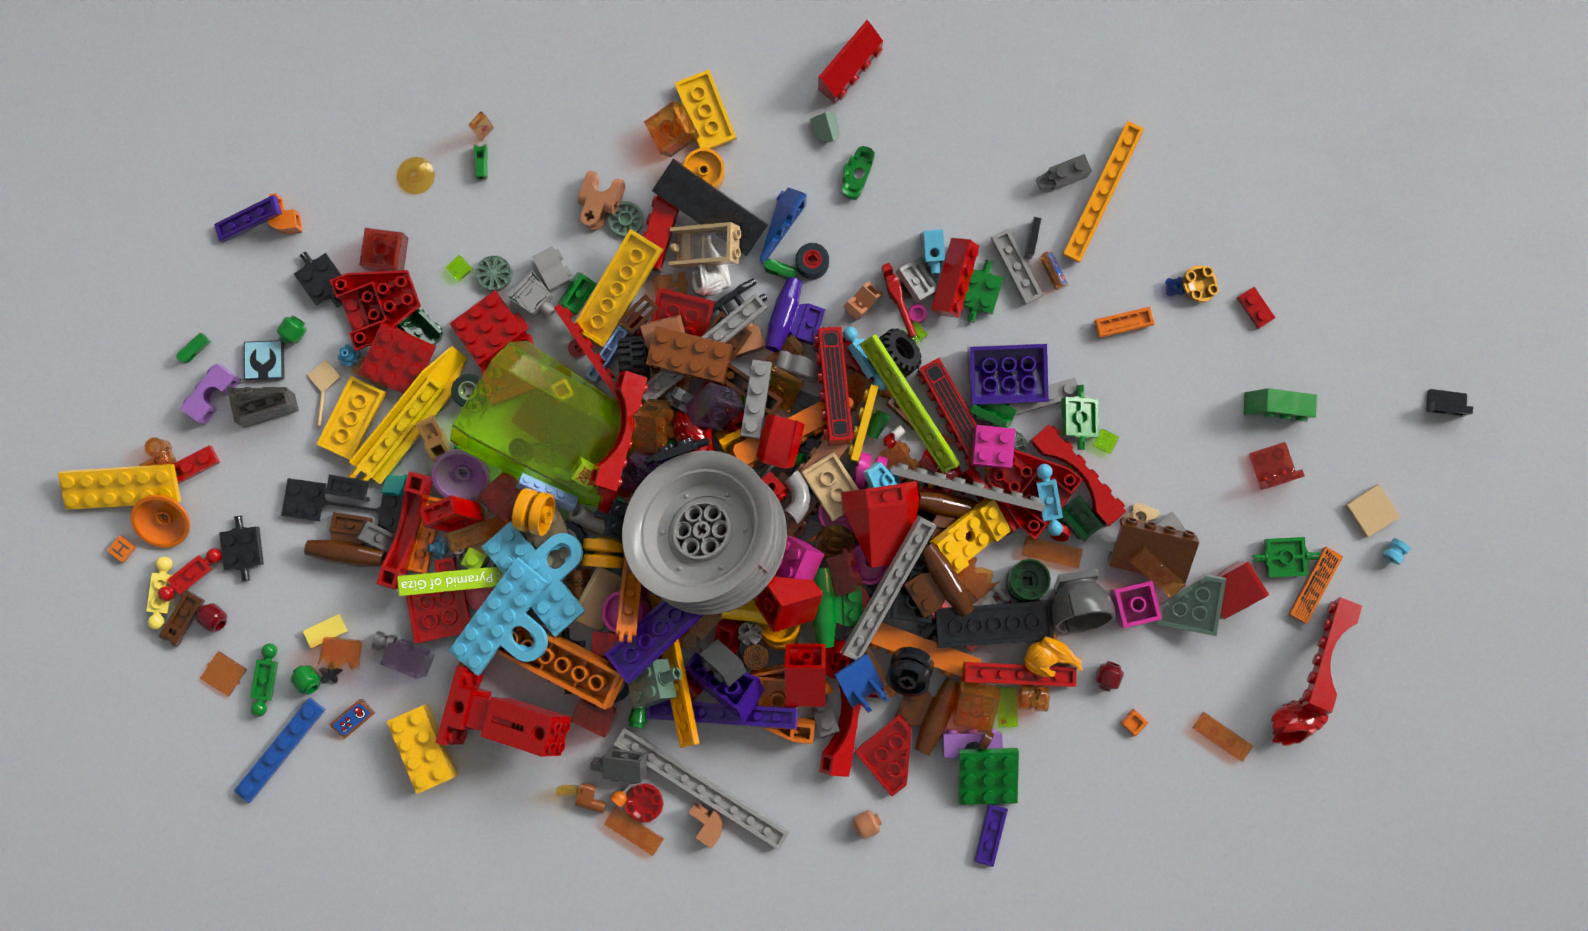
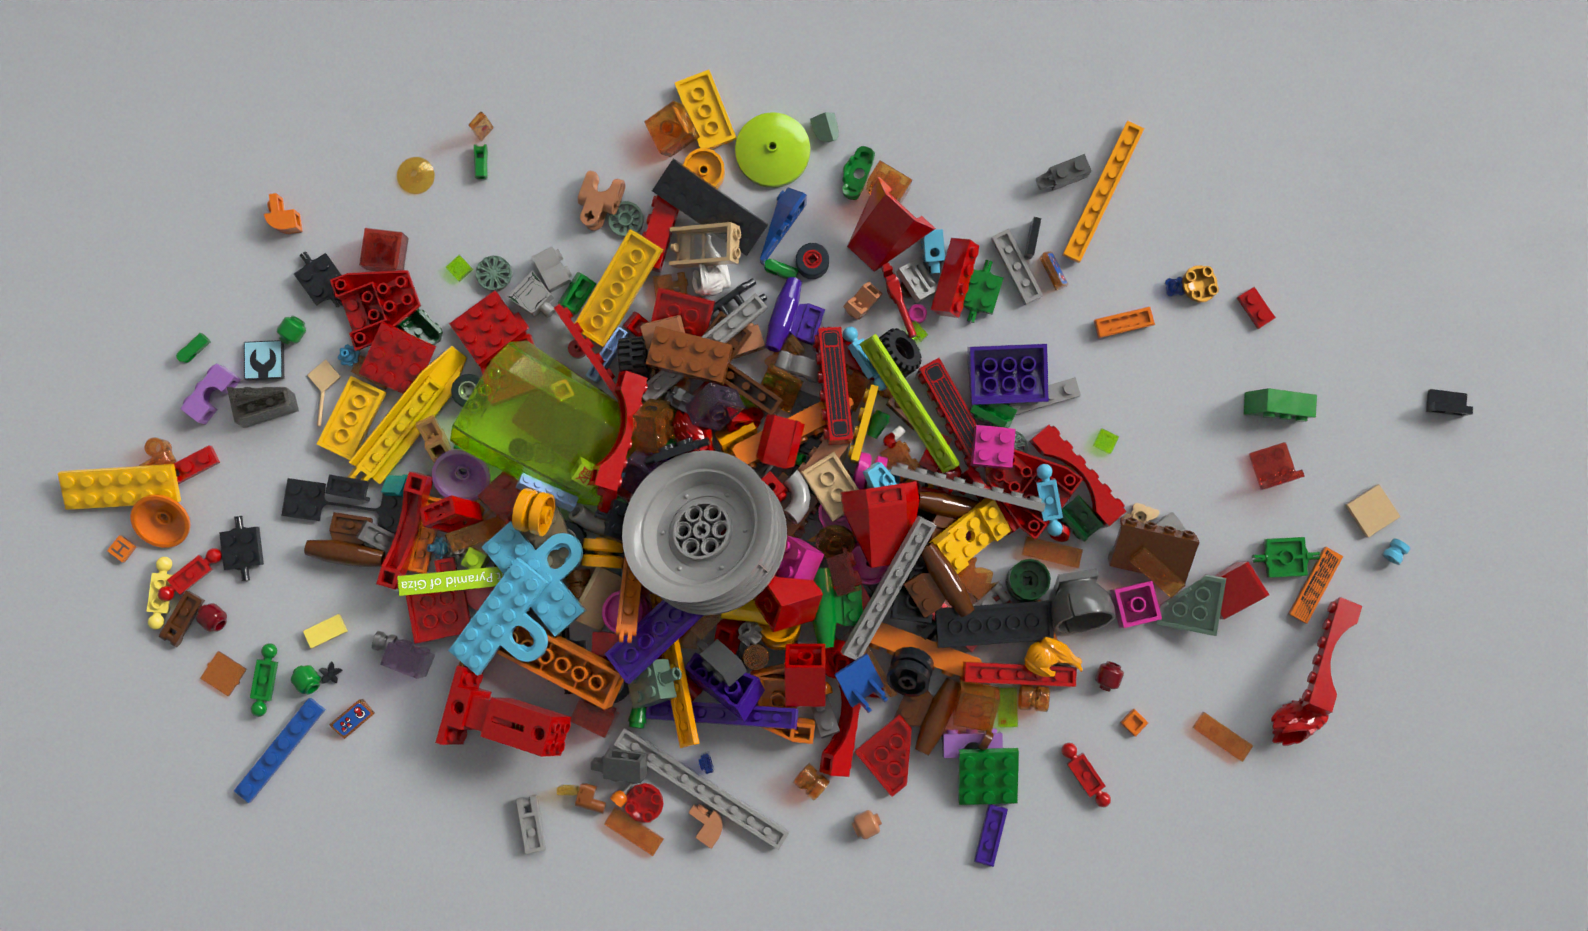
dark purple tile [214,195,282,242] -> none
clear orange piece [317,636,363,670] -> none
yellow brick [386,703,458,794] -> none
reddish brown tile [618,294,659,335] -> none
light grey plate [741,360,772,439] -> none
red slope [818,20,883,103] -> none
plate [1061,385,1099,450] -> none
none -> light grey plate [517,795,546,854]
none -> clear blue plate [698,751,715,774]
none -> lime dish [735,112,810,188]
none -> clear orange wheel [793,763,830,801]
none -> red wedge [847,177,936,272]
none -> clear orange brick [866,160,912,204]
none -> red plate [1061,743,1111,808]

